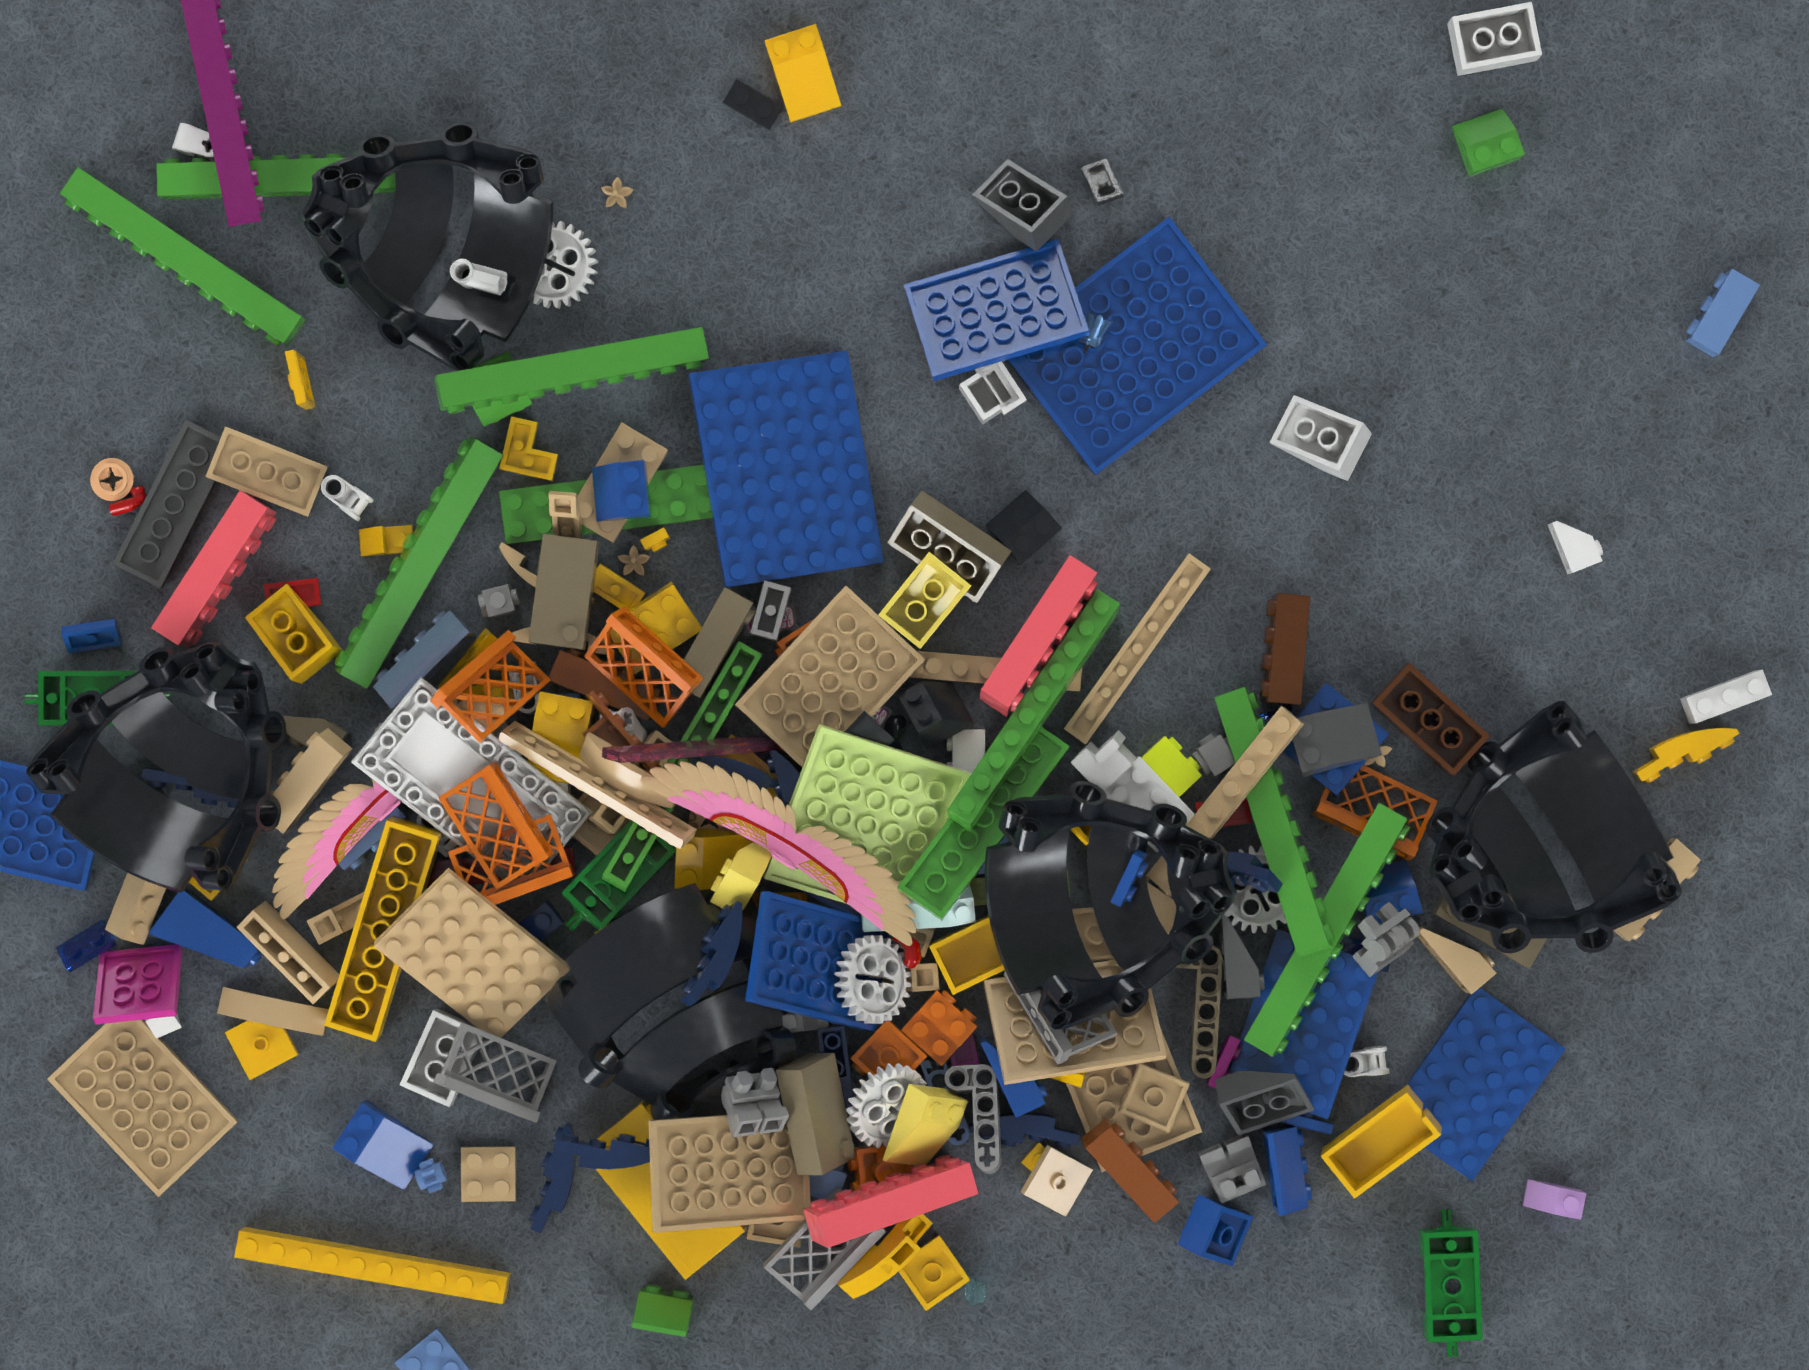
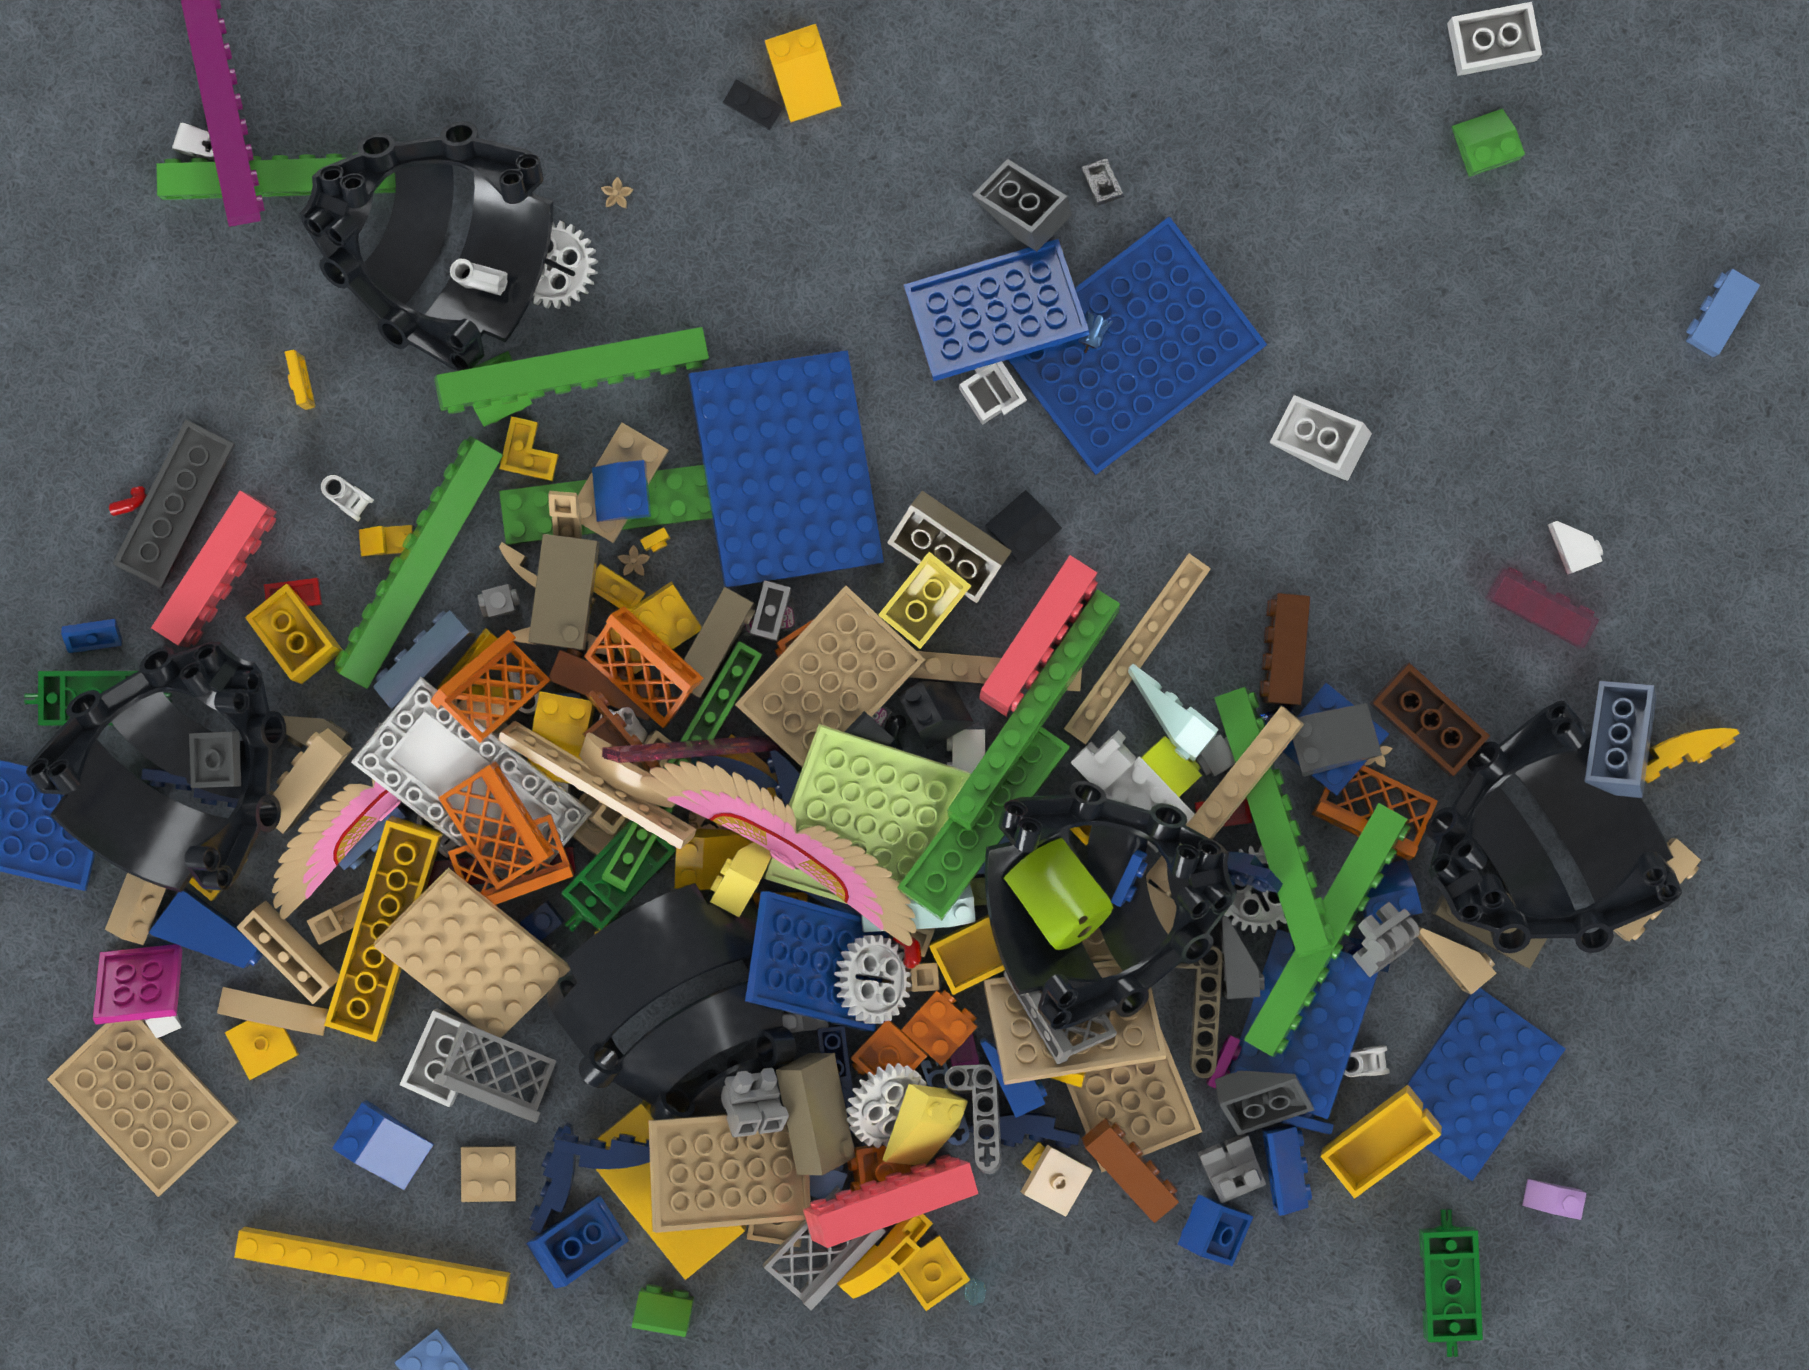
clear blue plate [56,920,116,972] -> none
bright green brick [60,167,306,347] -> none
light nougat gear [90,458,134,501] -> none
tan plate [206,426,327,517] -> none
medium blue gear [414,1158,447,1193] -> none
dark blue slope [680,900,743,1007] -> none
tan plate [1118,1063,1190,1133] -> none
white brick [1680,670,1772,724] -> none
none -> dark grey plate [189,731,241,788]
none -> blue slope [526,1195,629,1289]
none -> lime piece [1004,838,1113,950]
none -> light aqua wedge [1128,664,1219,762]
none -> clear pink brick [1485,567,1600,649]
none -> sand blue slope [1585,681,1657,798]

